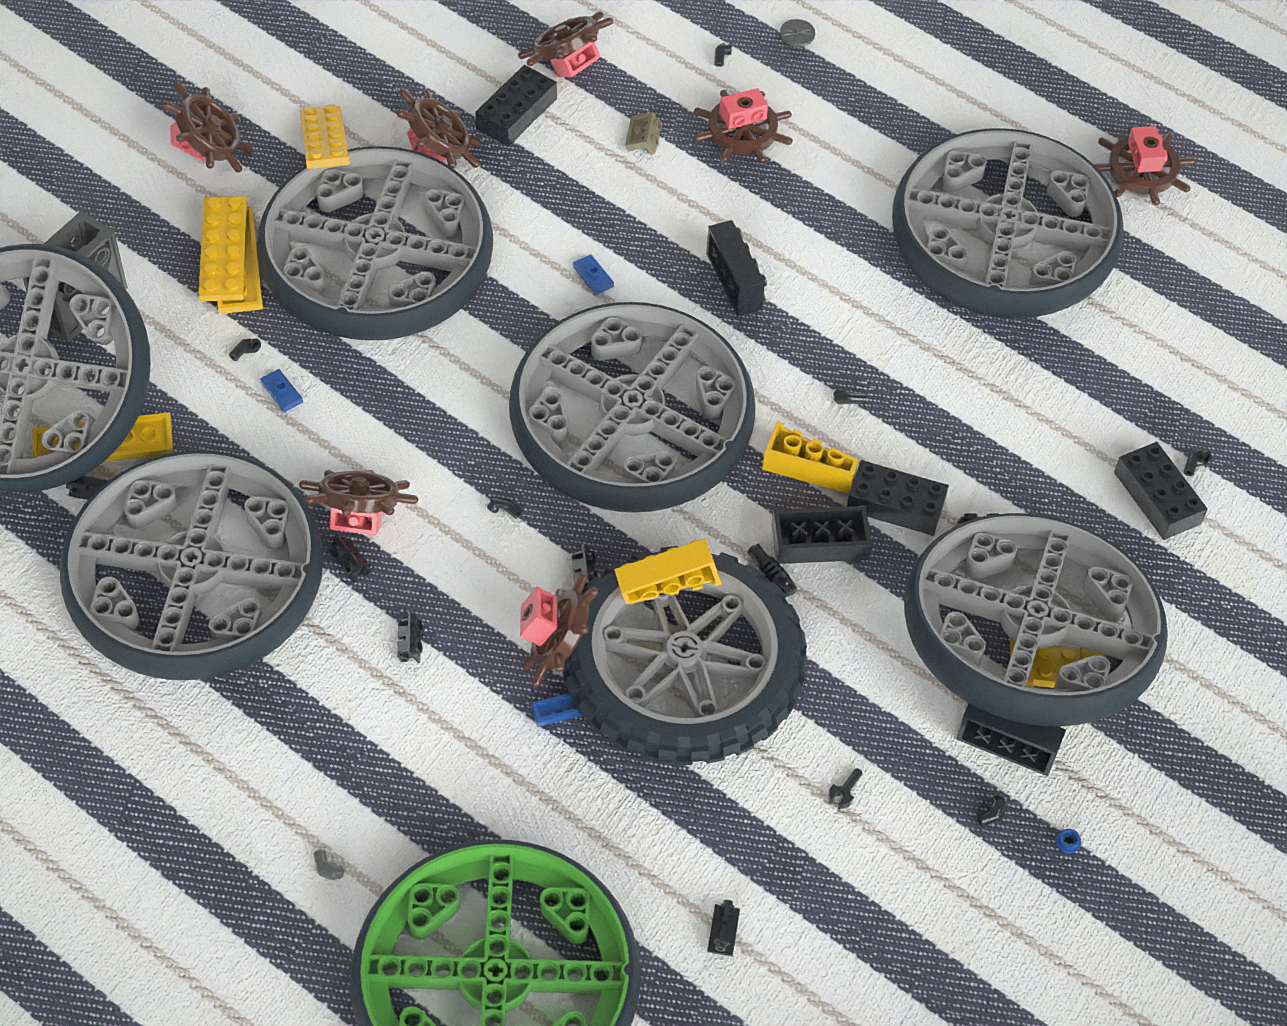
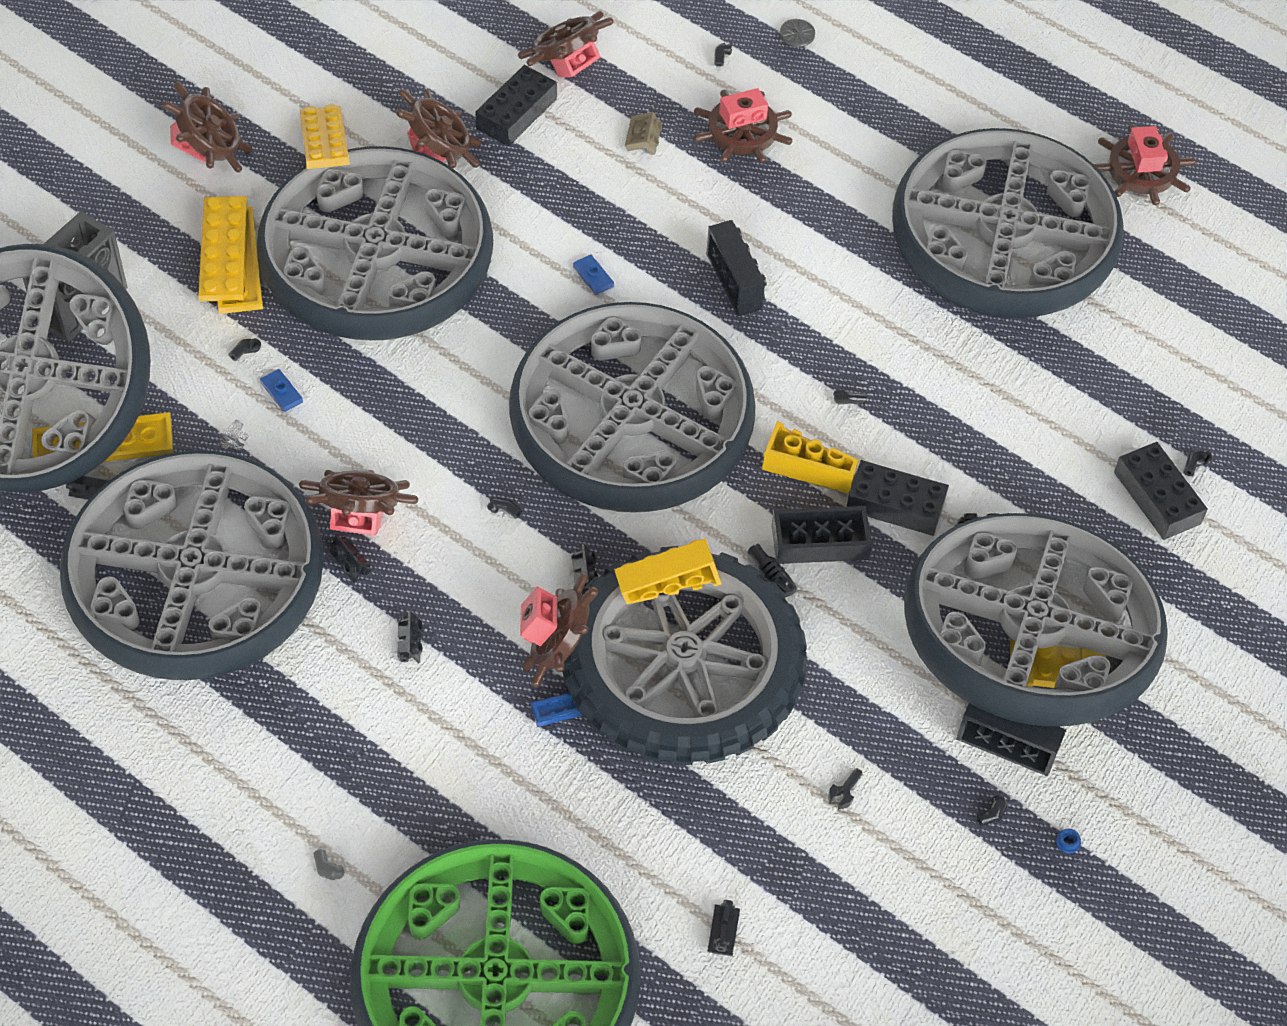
none -> clear tile [219,419,249,450]

